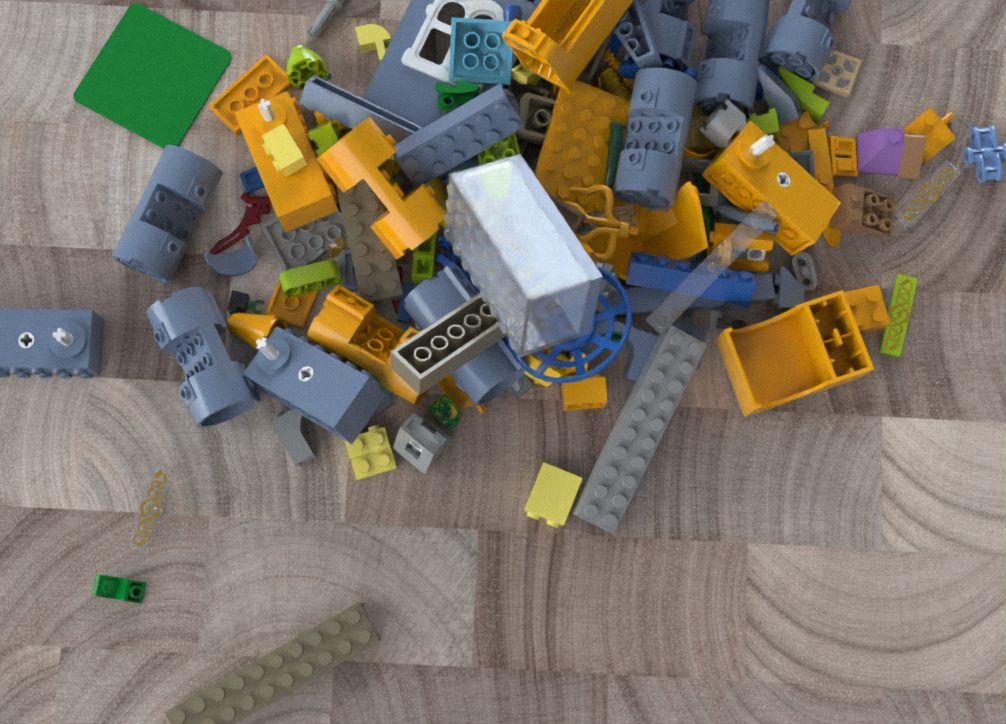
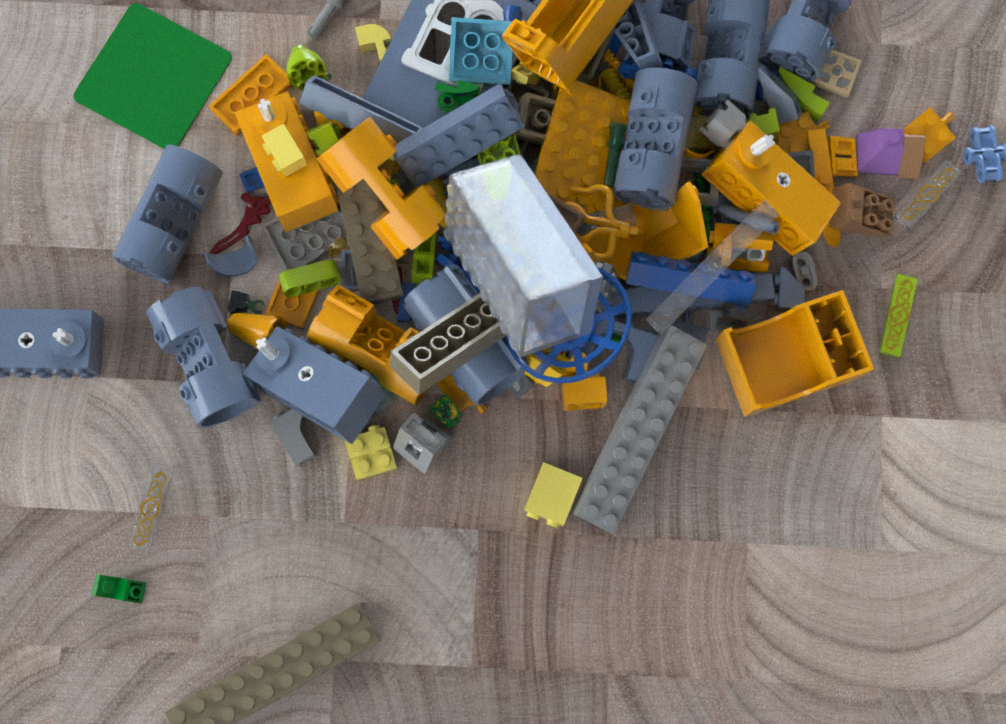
light orange brick [844,285,890,334] -> none

